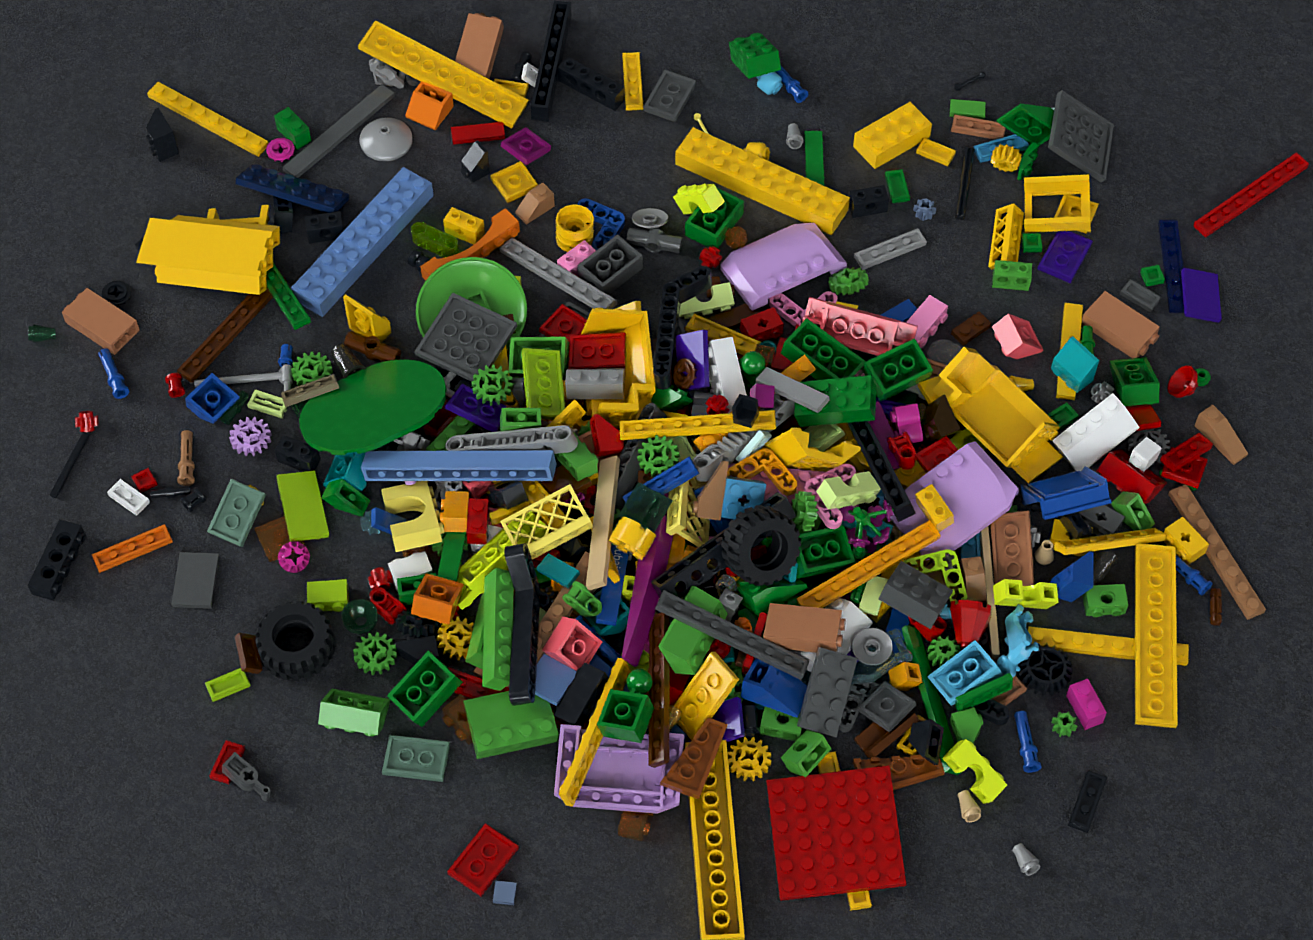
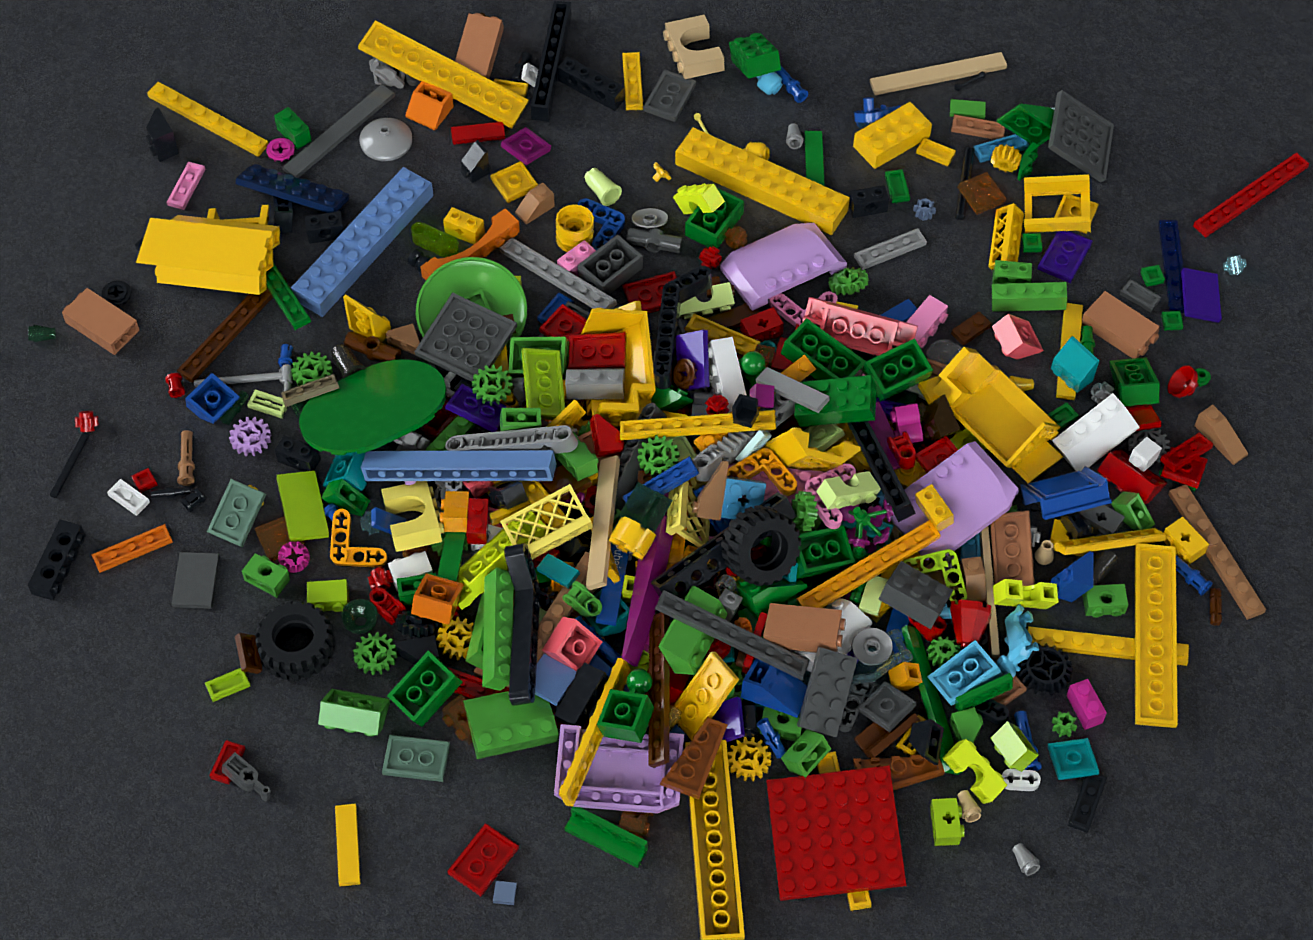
blue pin [98,348,130,399] -> none
none -> bright pink tile [167,162,206,210]
none -> bright green brick [242,553,290,598]
none -> blue pin [324,503,344,528]
none -> light orange beam [330,509,388,567]
none -> yellow tile [335,804,361,886]
none -> medium nougat slope [386,324,420,356]
none -> blue tile [537,292,574,324]
none -> green fence [564,807,648,868]
none -> yellowish green plant [584,168,622,206]
none -> red tile [622,271,677,314]
none -> yellow plant [652,162,671,182]
none -> tan arch [663,15,725,79]
none -> blue pin [756,718,787,759]
none -> blue pin [854,97,901,129]
none -> tan tile [870,52,1007,95]
none -> lime brick [930,798,965,846]
none -> clear orange plate [957,172,1007,215]
none -> brick [991,721,1039,772]
none -> bright green brick [992,282,1067,312]
none -> white beam [1002,769,1041,791]
none -> teal tile [1048,738,1099,780]
none -> green tile [1161,311,1183,331]
none -> clear light blue gear [1223,254,1247,275]

